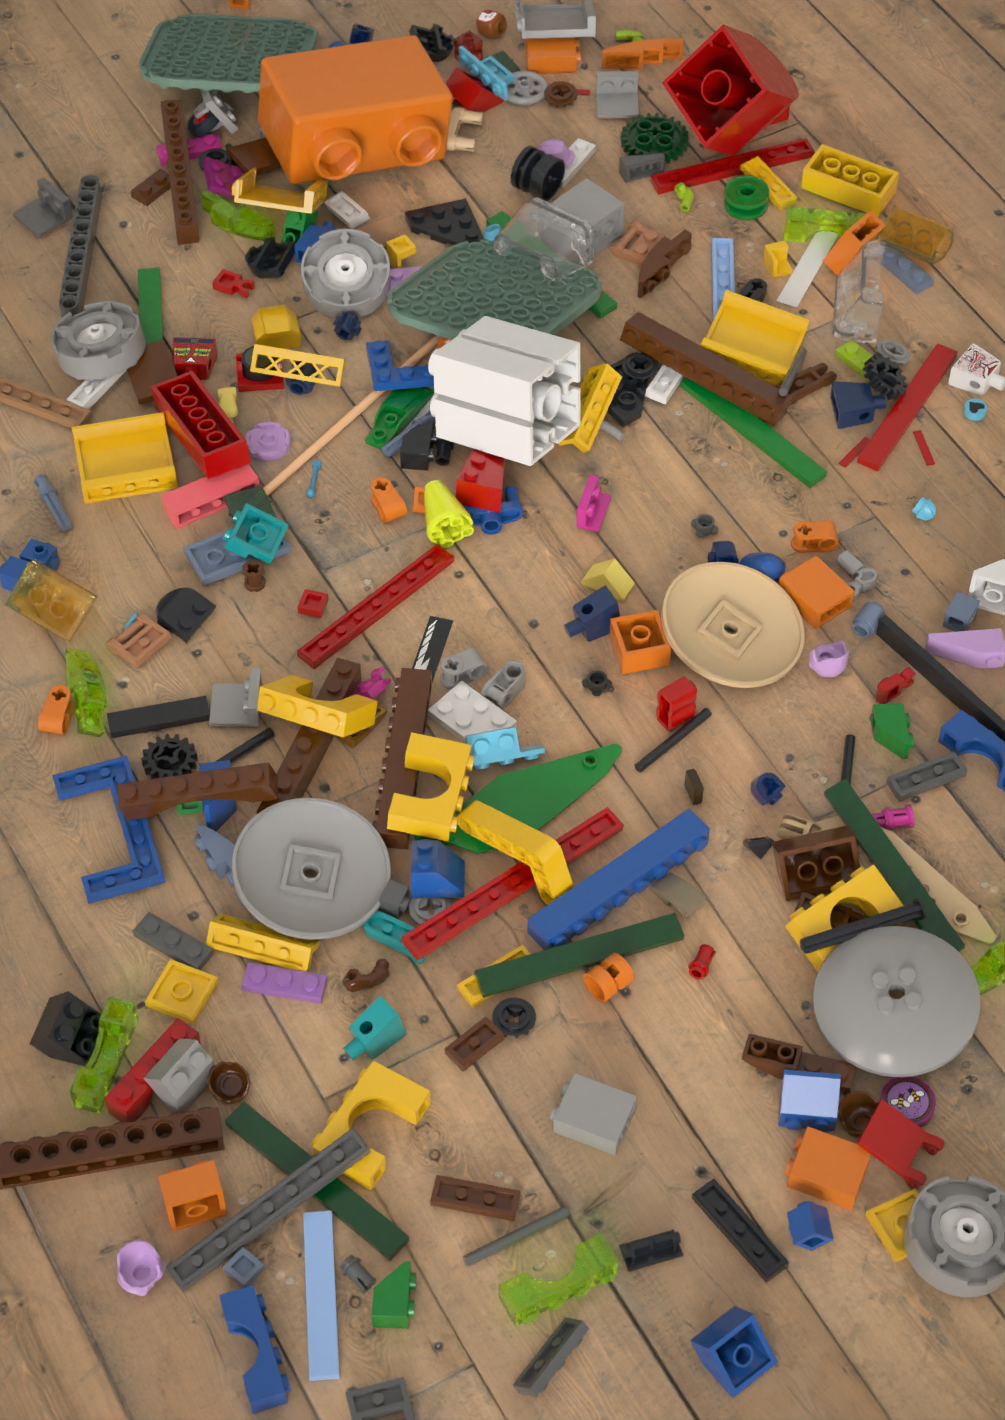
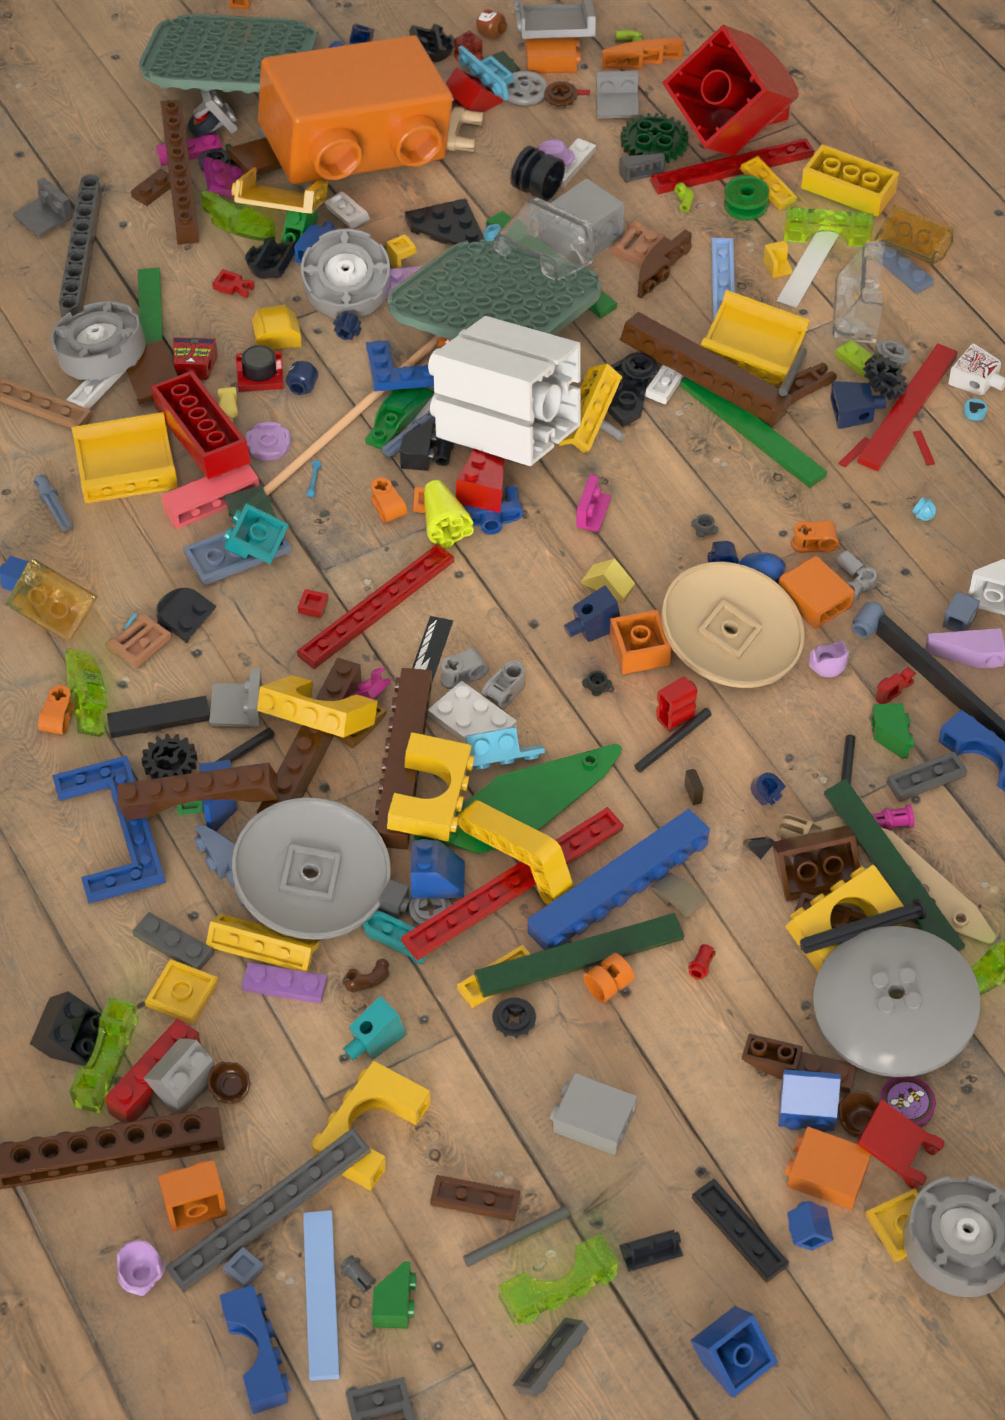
blue brick [19,538,60,579] -> none
dark green tile [224,1102,410,1261] -> none
reddish brown bush [242,560,265,592] -> none
yellow fence [250,344,347,387] -> none
reddish brown plate [445,1016,504,1072] -> none
black beam [738,278,767,302] -> none
orange brick [823,210,886,276] -> none

